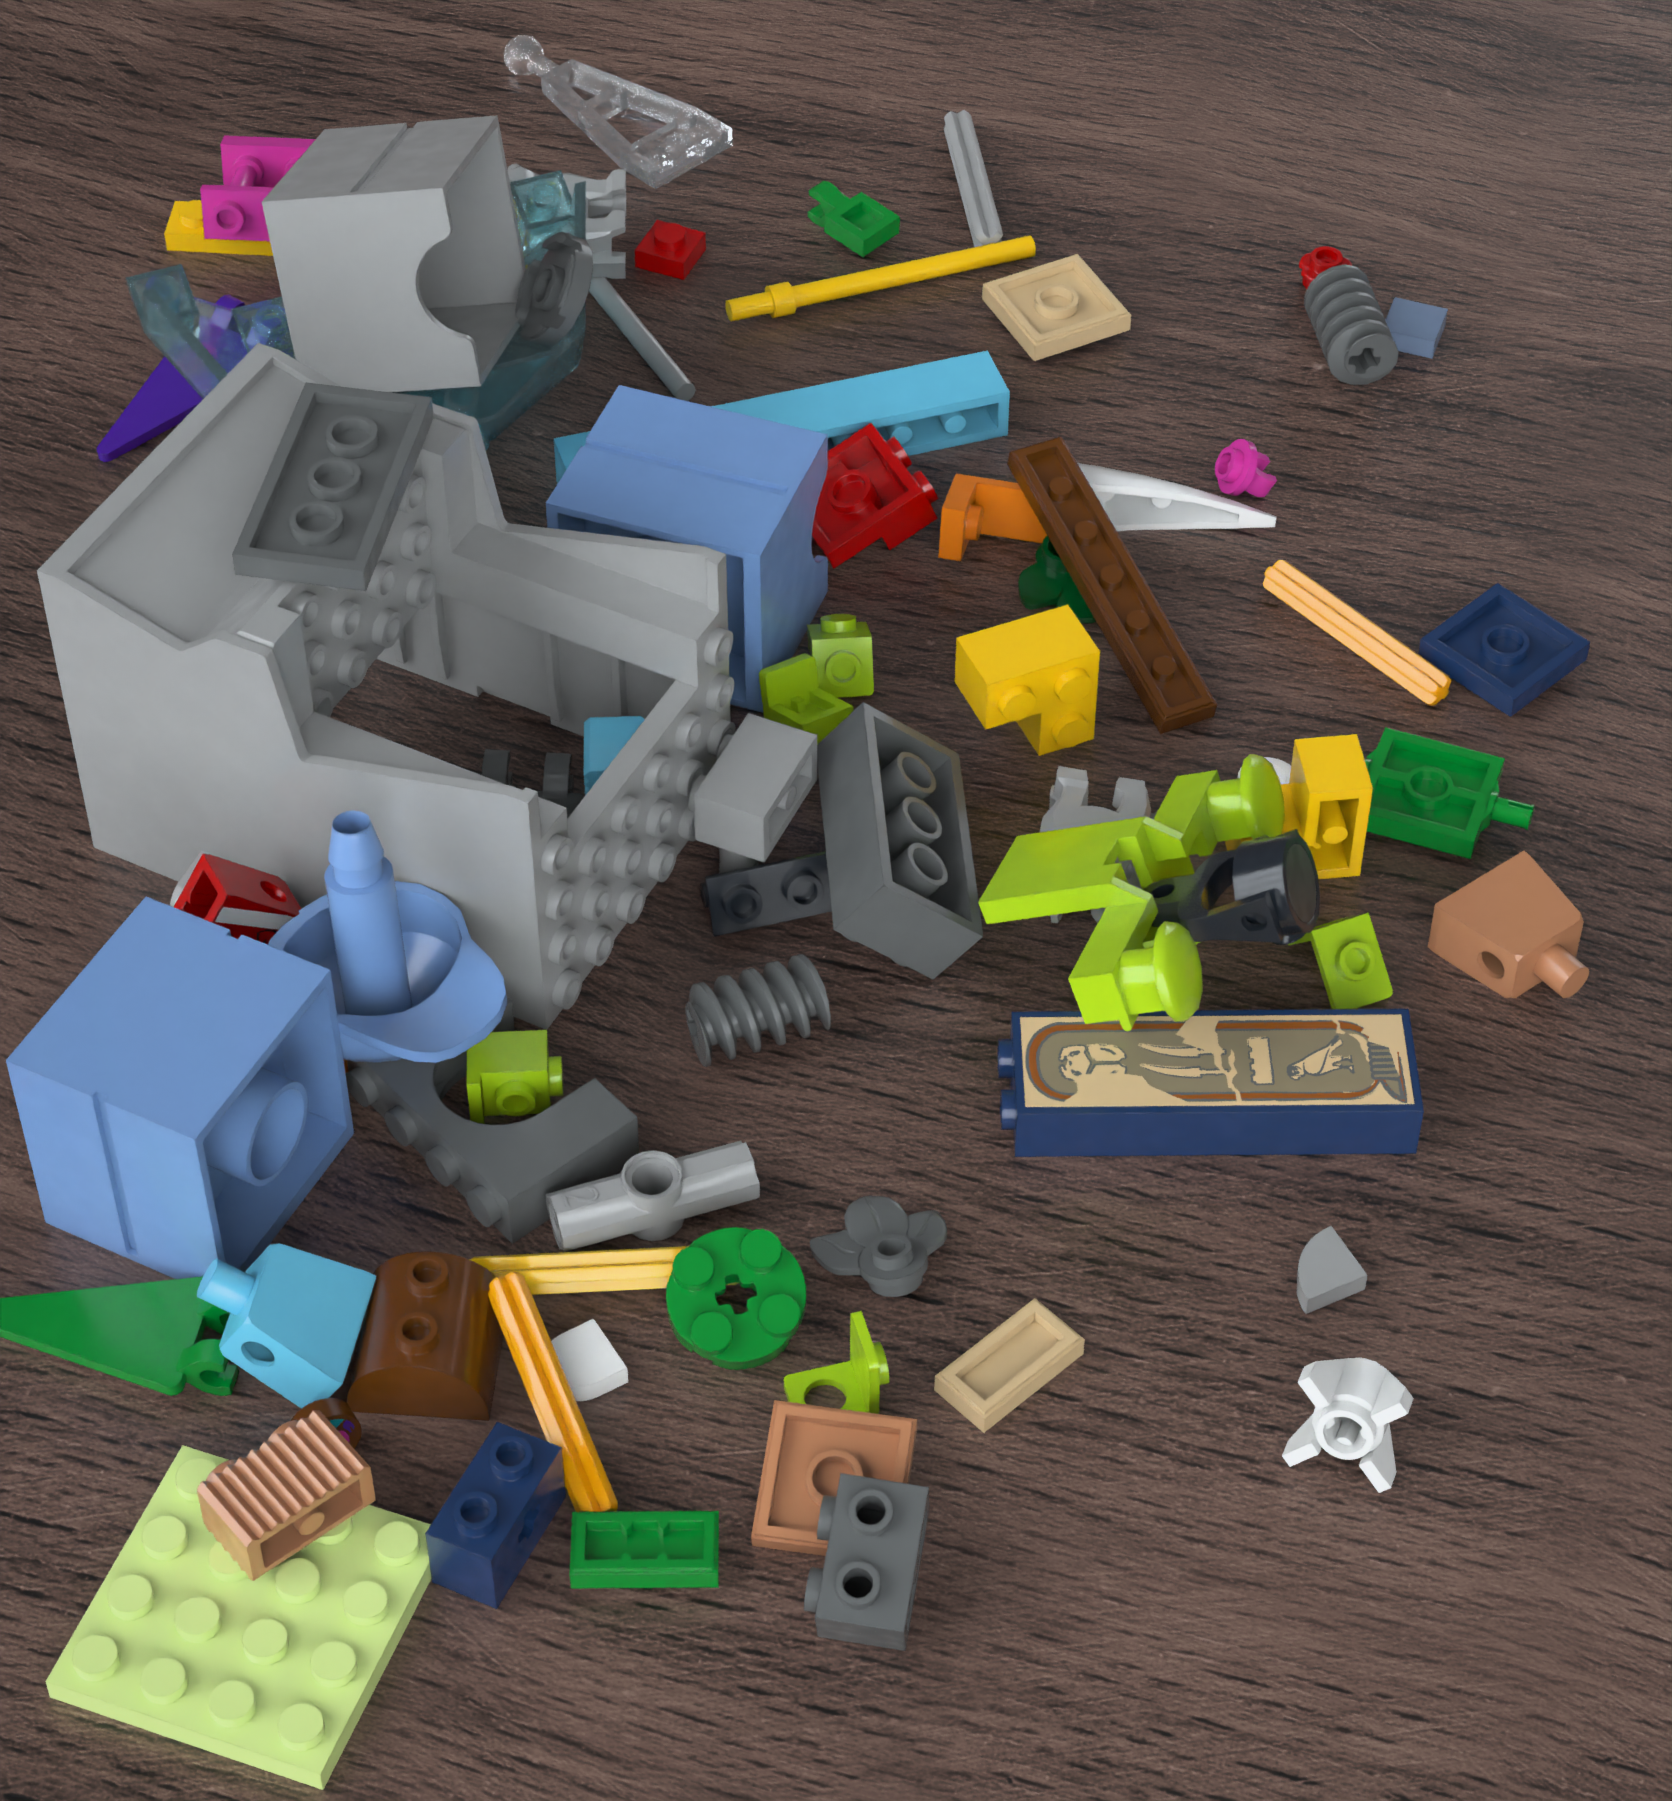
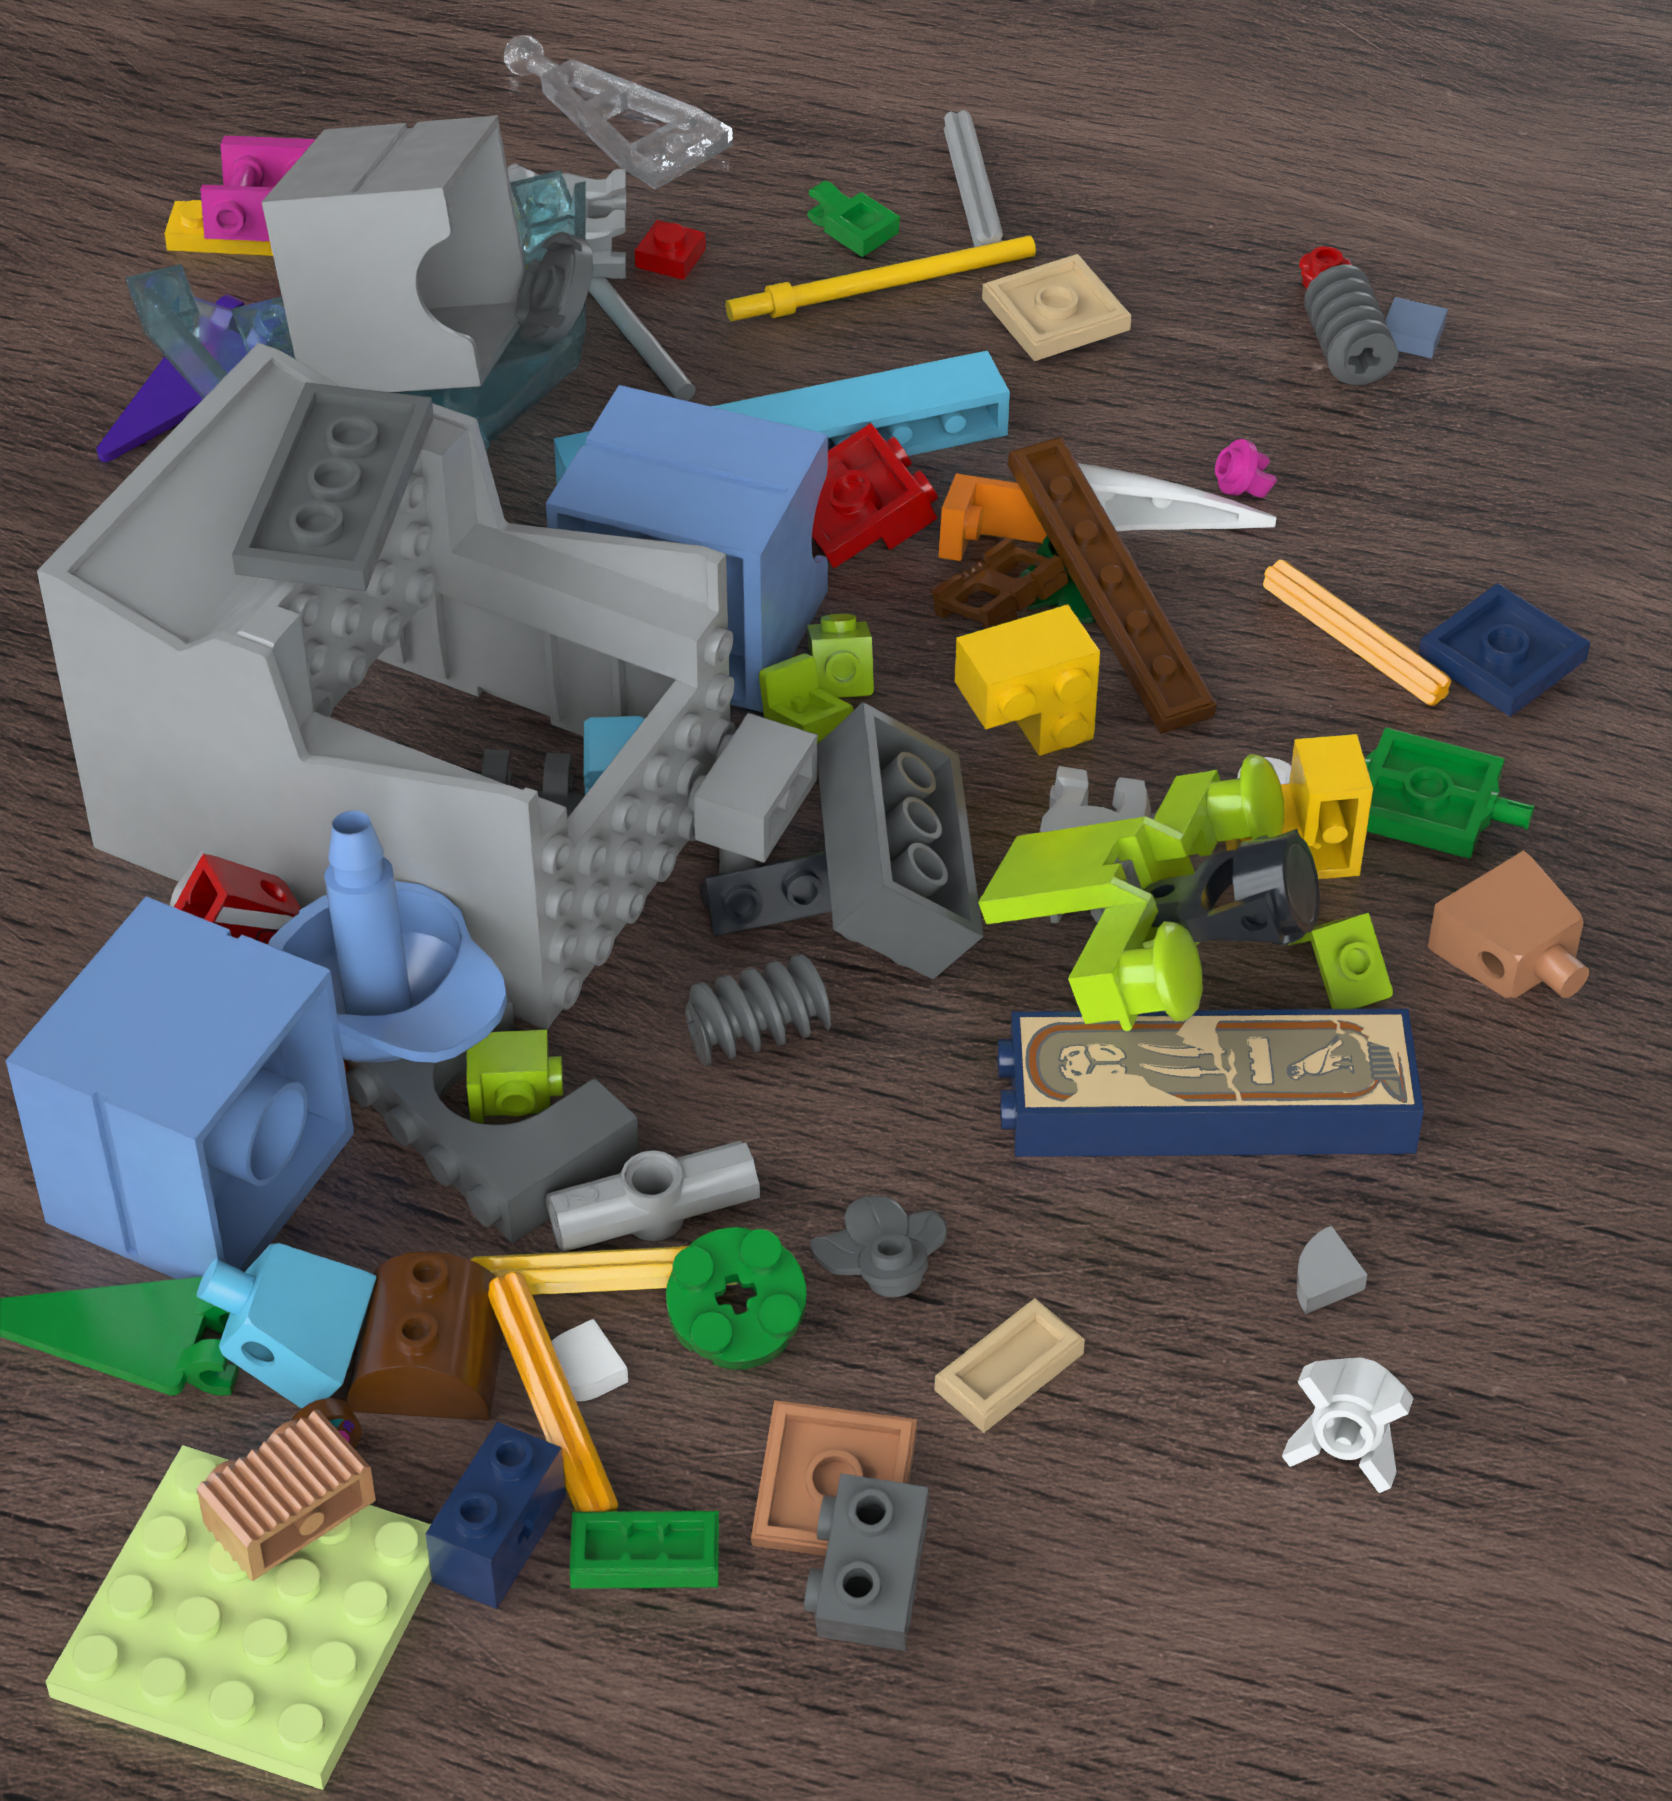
lime bracket [784,1311,889,1414] -> none
none -> reddish brown piece [932,538,1069,629]

